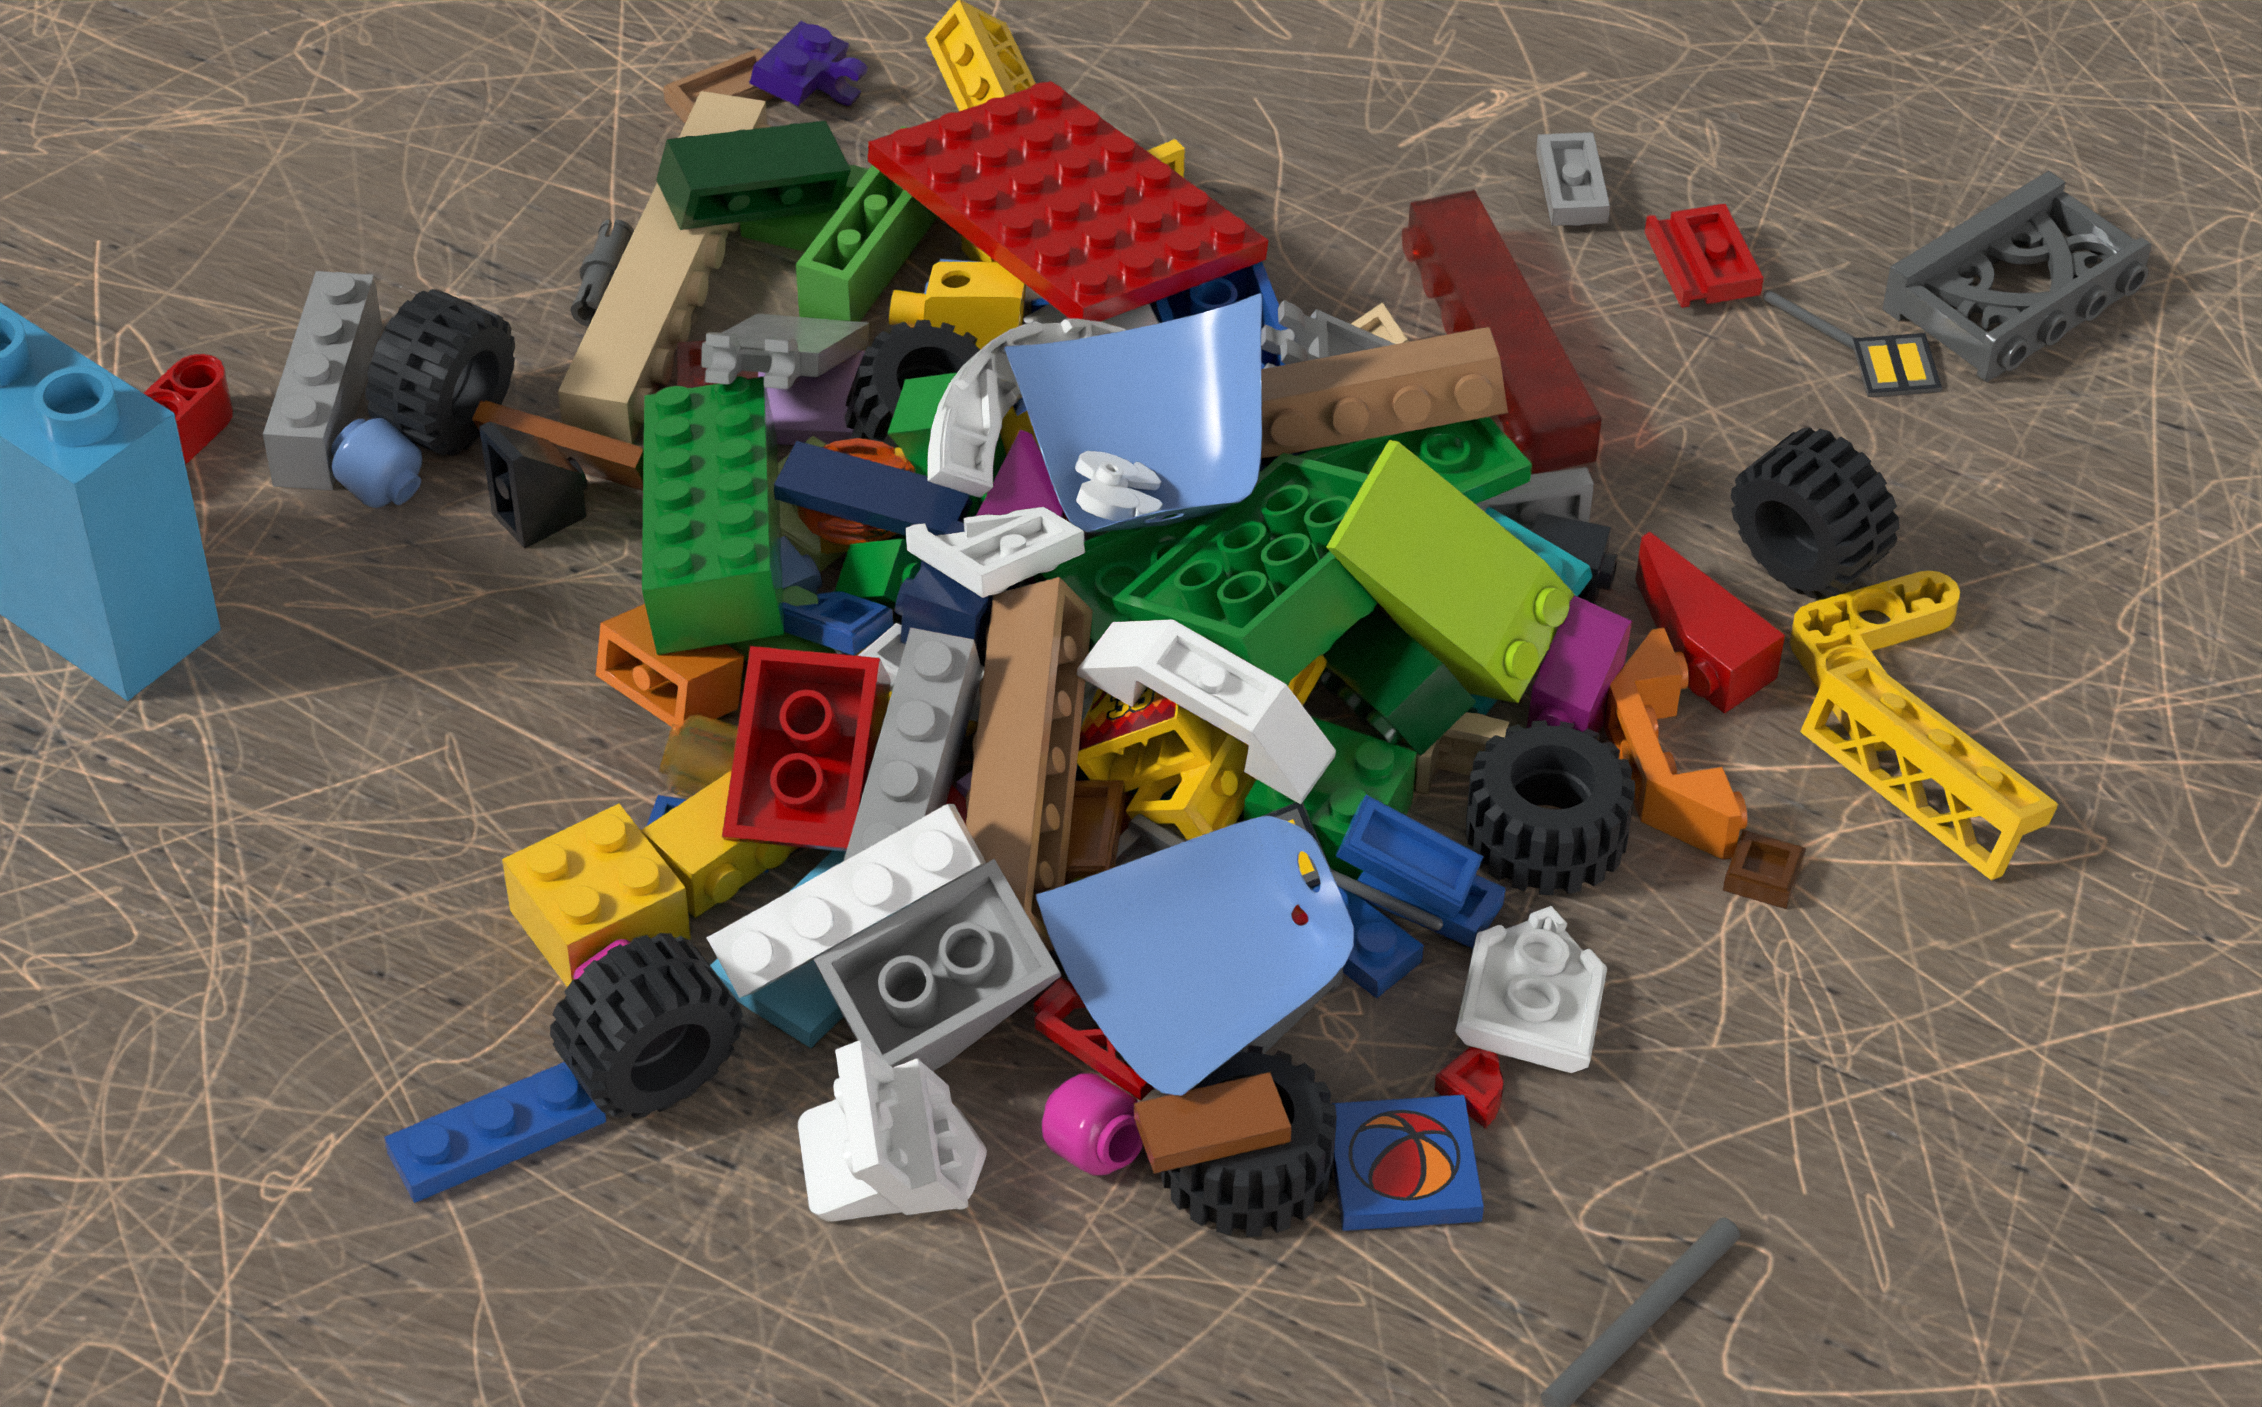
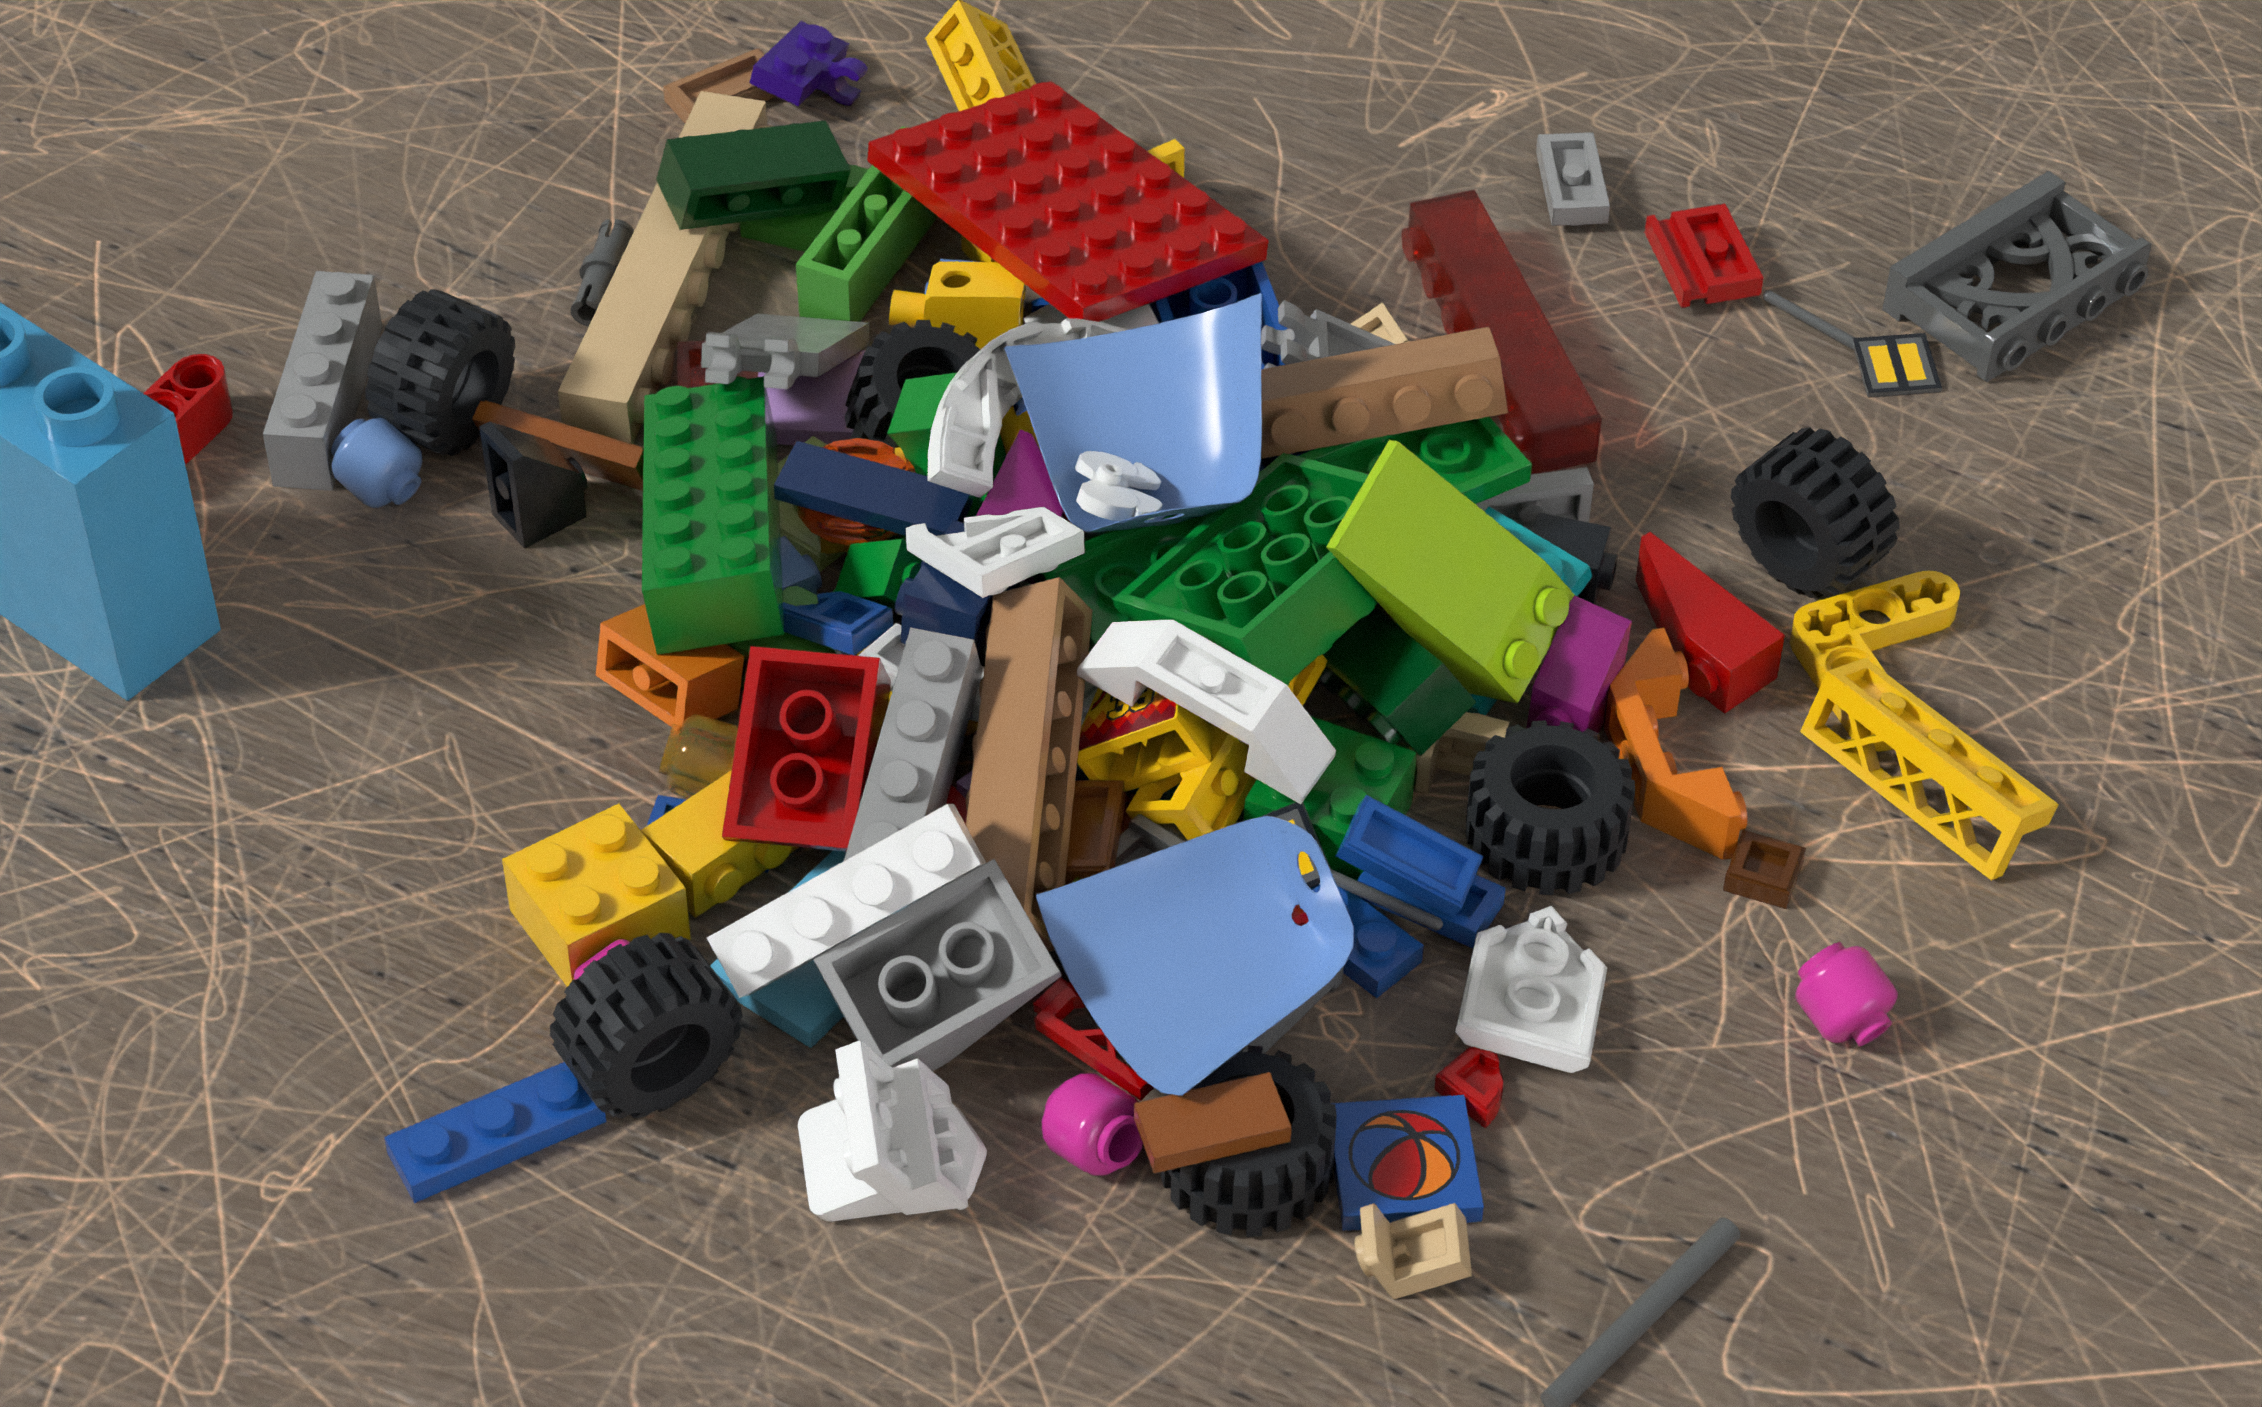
none -> tan bracket [1355,1203,1472,1300]
none -> dark pink head [1795,942,1898,1046]

